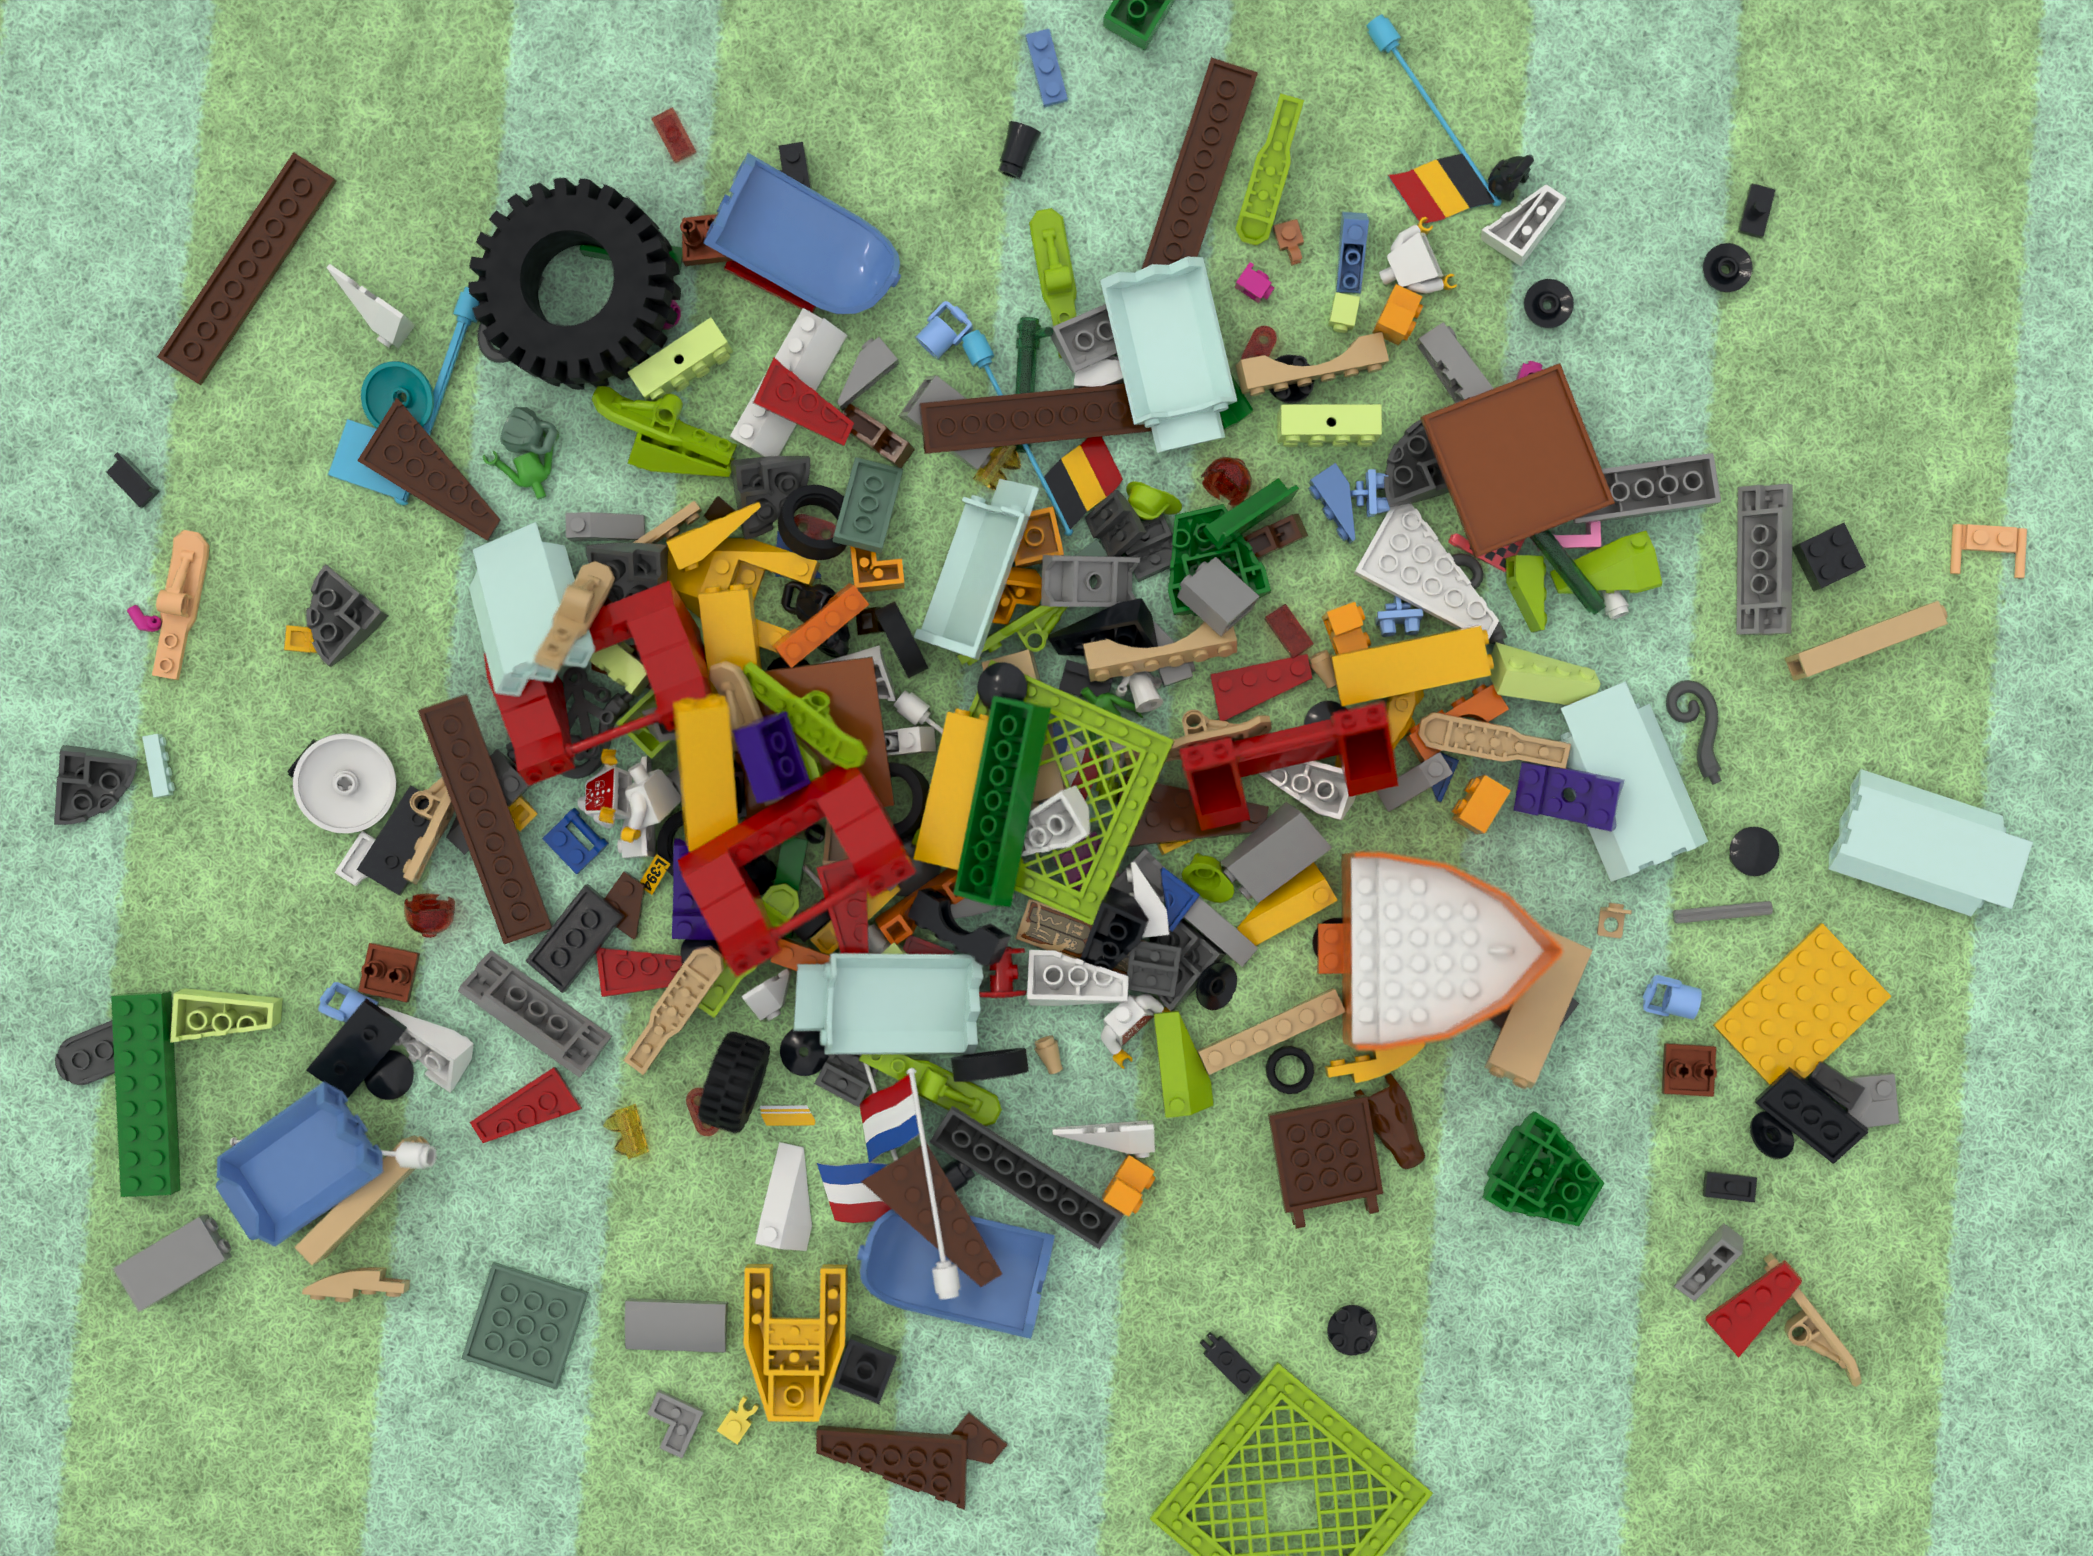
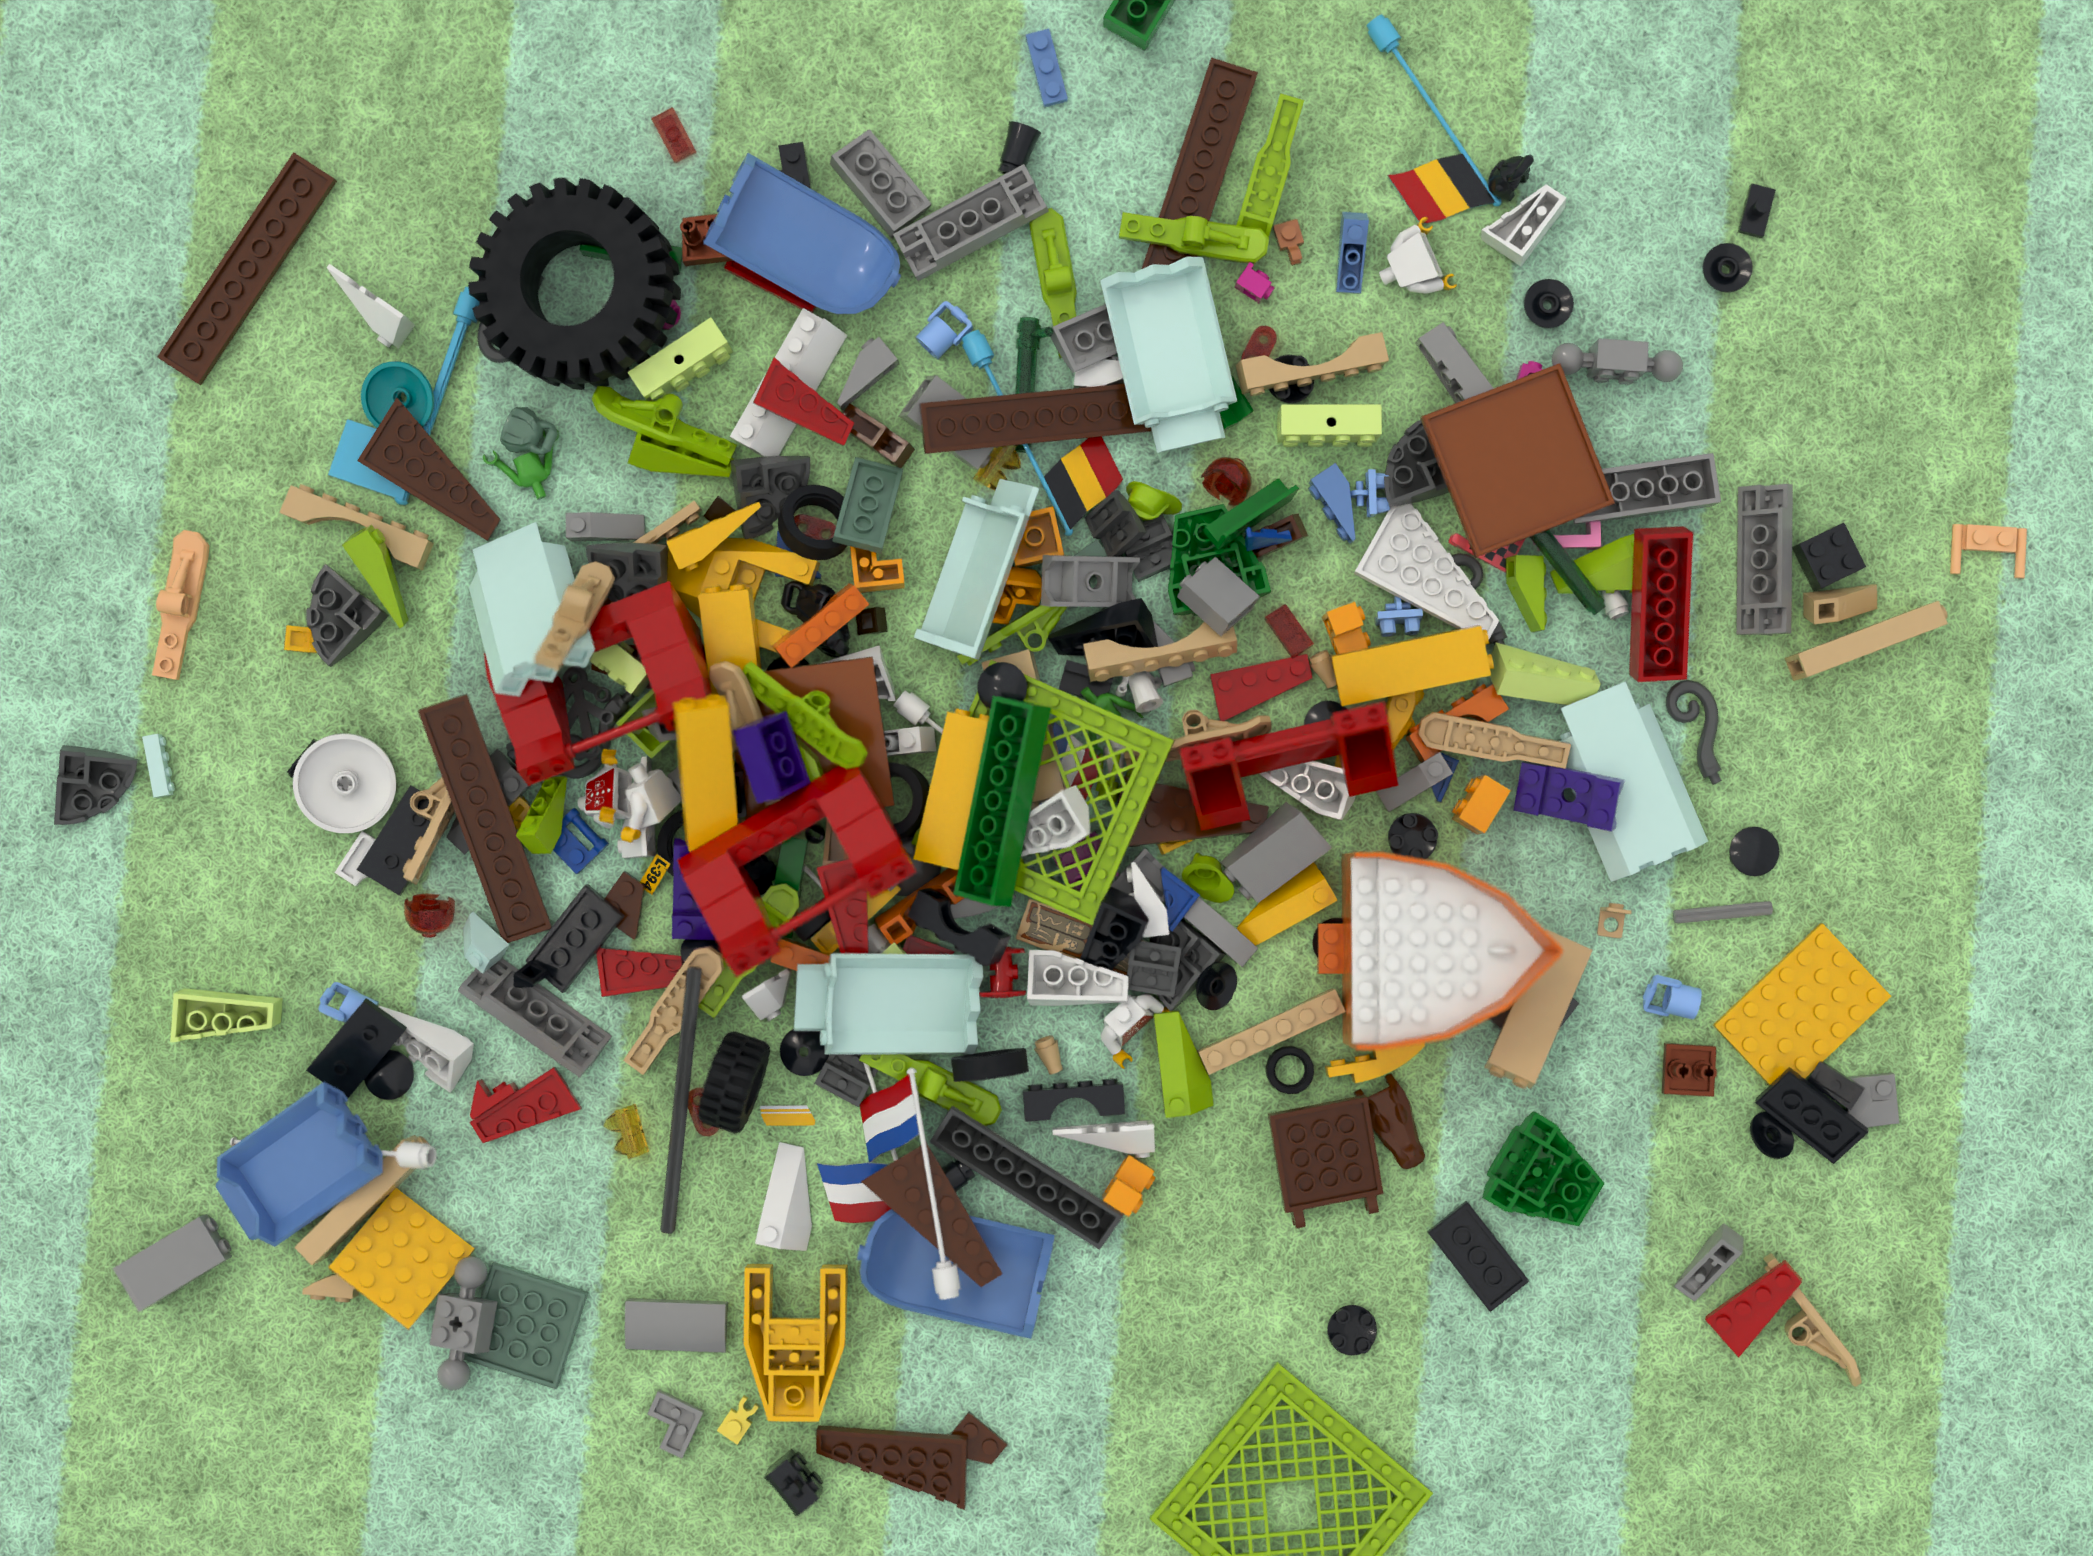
dark grey tile [55,1020,115,1085] -> none
black panel [106,452,160,508] -> none
green brick [111,991,181,1197] -> none
dark pink arm [127,605,162,632] -> none
copper plate [358,943,420,1002] -> none
black brick [832,1334,899,1404] -> none
black tyre [875,601,928,678] -> none
black hinge [1199,1332,1262,1395] -> none
yellowish green brick [1328,292,1360,333] -> none
light orange brick [1372,284,1424,346] -> none
black plate [1702,1171,1757,1203] -> none
light aqua panel [1829,769,2033,916] -> none
none -> tan arch [279,484,434,571]
none -> yellow plate [329,1188,475,1330]
none -> lime wedge [342,525,408,628]
none -> light grey brick [430,1256,497,1391]
none -> light aqua slope [463,912,509,974]
none -> red slope [470,1079,519,1120]
none -> black slope [513,961,549,988]
none -> lime slope [516,776,567,854]
none -> dark grey axle [660,966,702,1234]
none -> black hinge [764,1449,823,1517]
none -> light grey slope [830,129,932,239]
none -> light grey slope [893,164,1049,281]
none -> black arch [1023,1078,1125,1122]
none -> lime piece [1119,212,1269,264]
none -> blue tile [1245,527,1292,551]
none -> black dish [1388,813,1438,860]
none -> black plate [1427,1201,1529,1312]
none -> light grey brick [1552,338,1683,385]
none -> red brick [1629,526,1693,682]
none -> tan slope [1803,584,1877,624]

